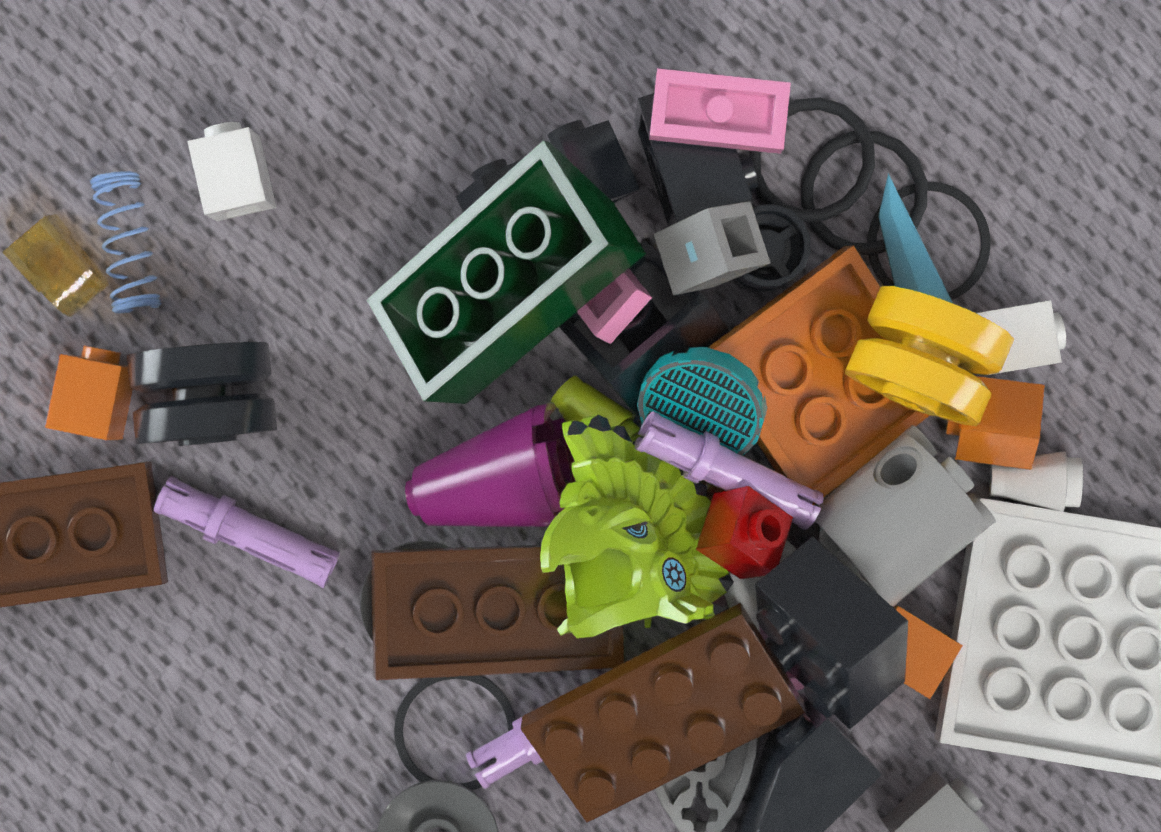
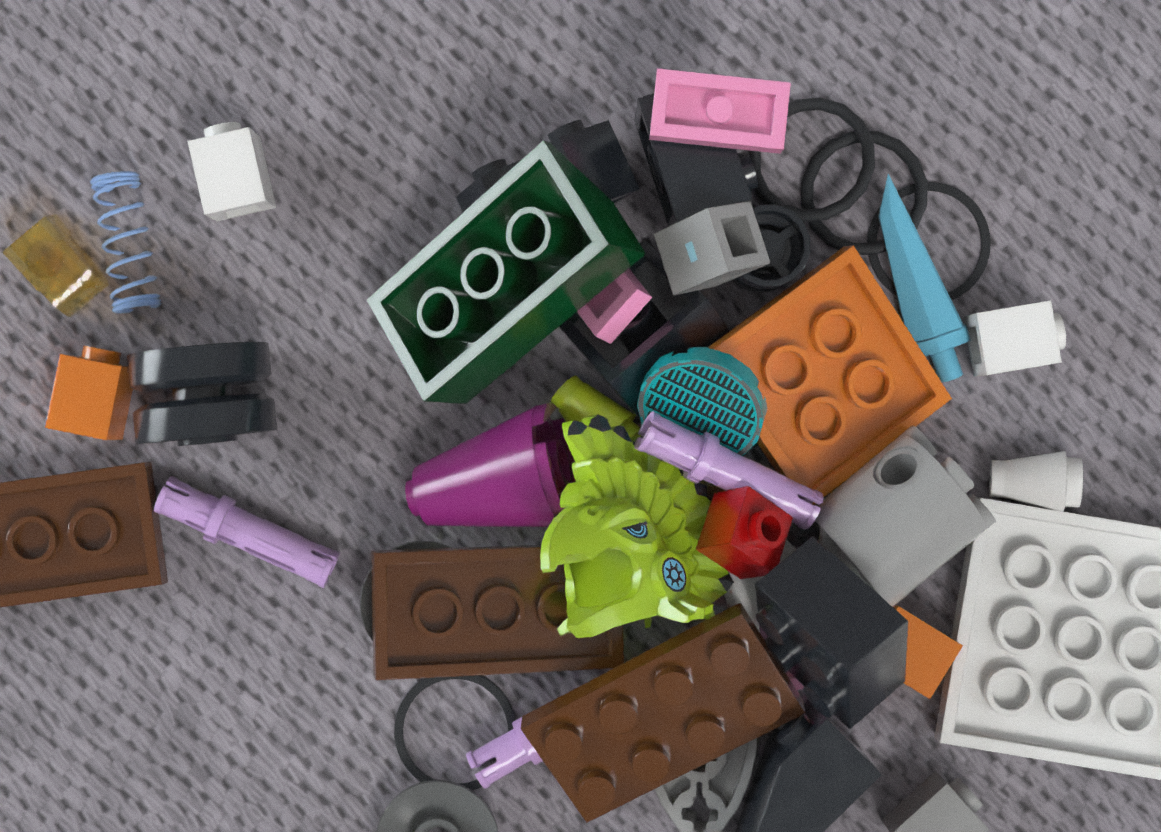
yellow wheel [845,286,1014,426] -> none
orange brick [946,376,1045,470] -> none

